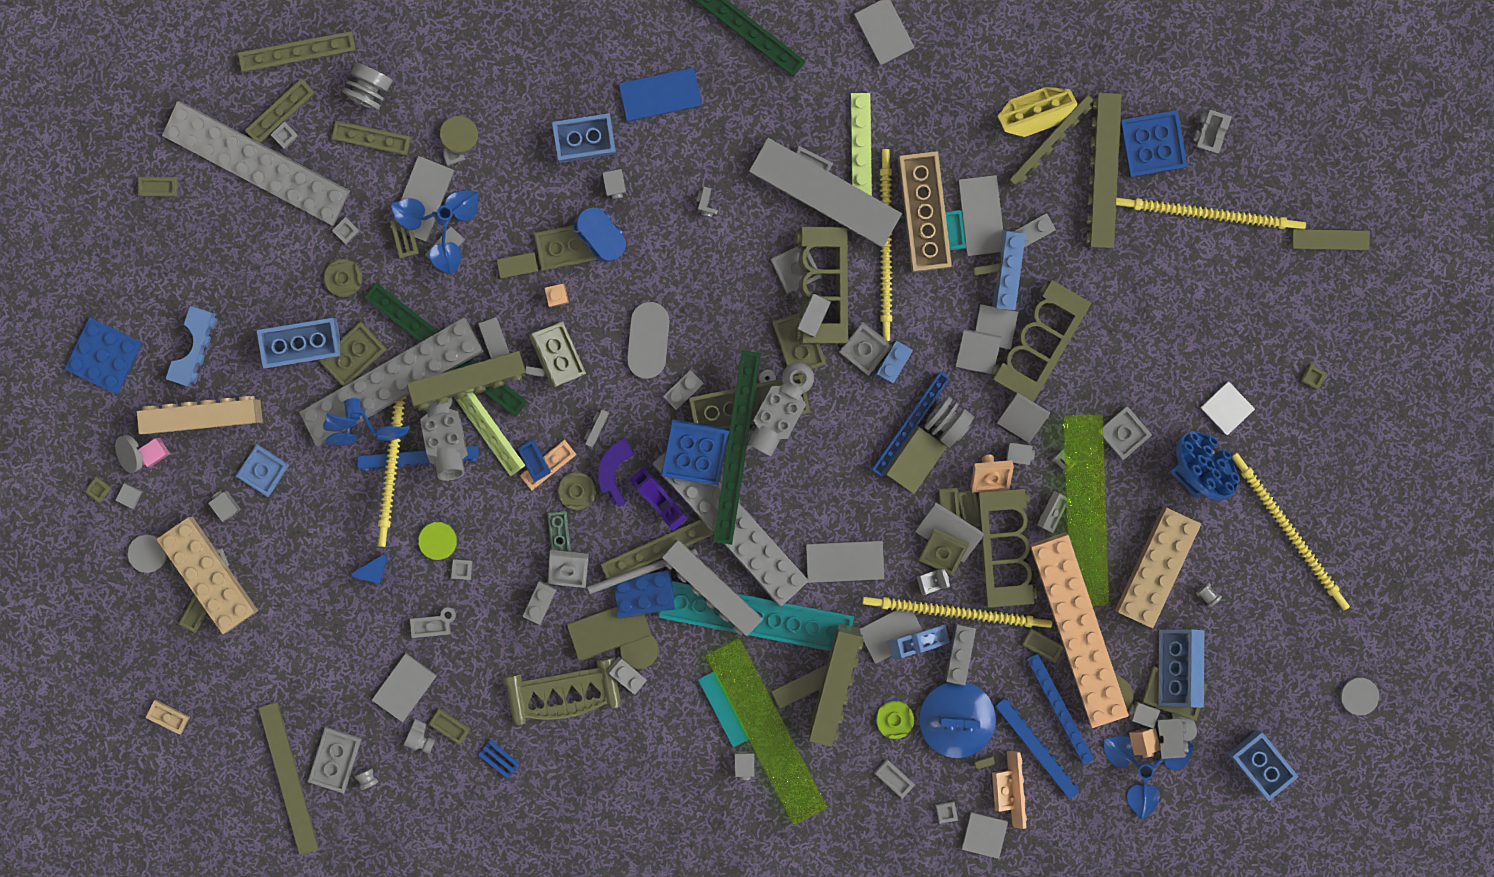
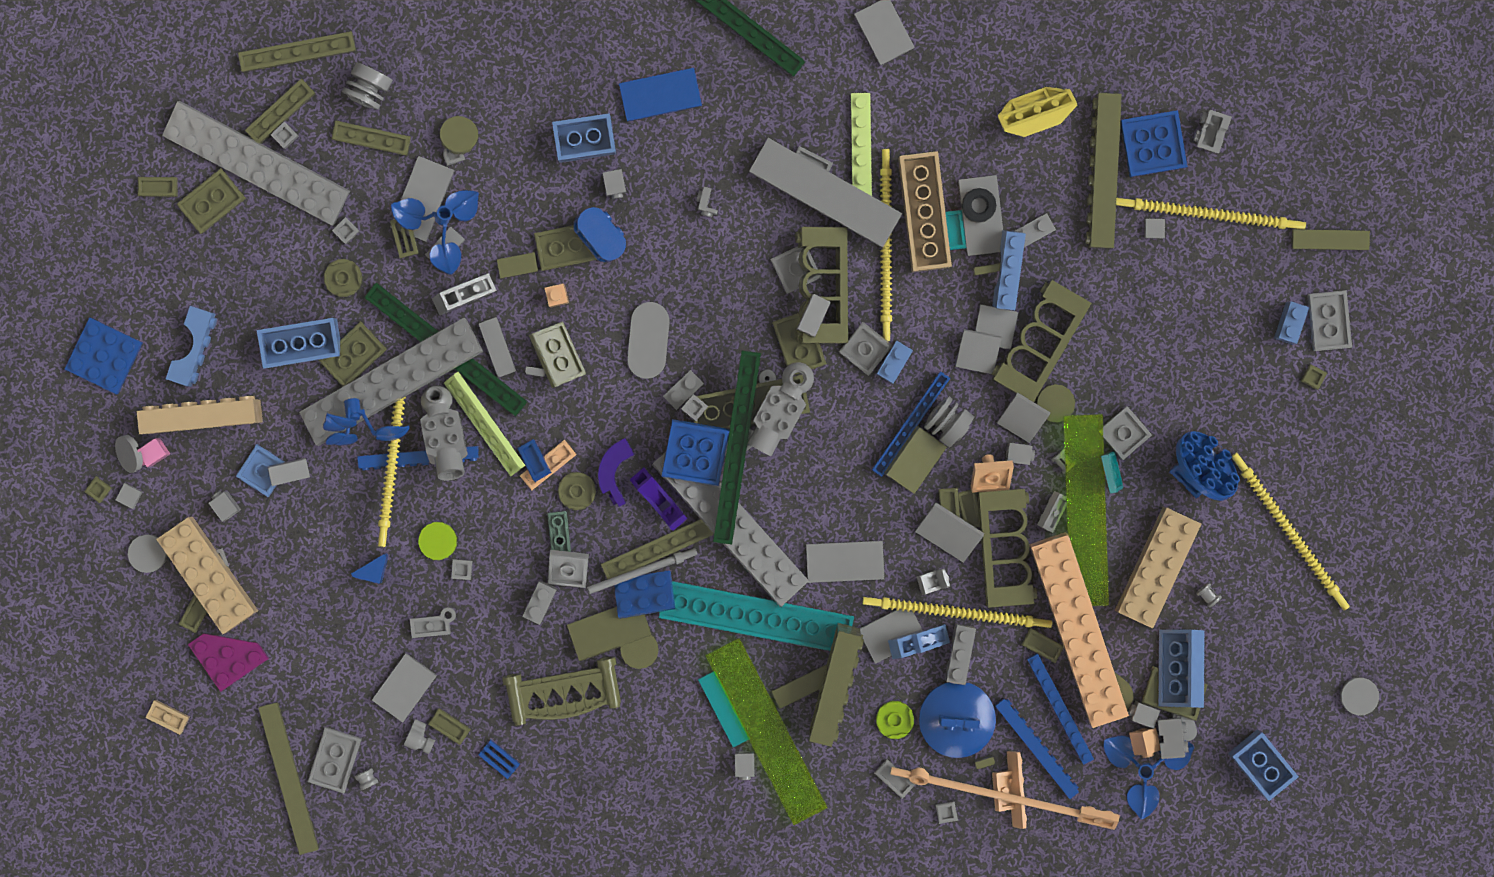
olive brick [407,351,526,410] -> none
light grey plate [584,409,609,447] -> none
light grey plate [607,656,647,695] -> none
light grey brick [662,540,763,636] -> none
olive tile [918,528,969,576] -> none
light grey tile [961,812,1008,859] -> none
olive plate [1008,95,1093,187] -> none
white tile [1200,381,1255,435] -> none
none -> olive tile [176,168,246,234]
none -> magenta plate [188,633,269,692]
none -> light grey tile [267,458,310,486]
none -> light grey slope [432,273,497,316]
none -> light grey tile [681,394,708,421]
none -> light nougat bar [890,767,1120,830]
none -> black tyre [962,188,997,223]
none -> olive tile [1036,384,1075,423]
none -> teal tile [1101,451,1124,494]
none -> light grey tile [1144,219,1165,239]
none -> medium blue brick [1274,301,1309,345]
none -> light grey tile [1307,290,1352,351]

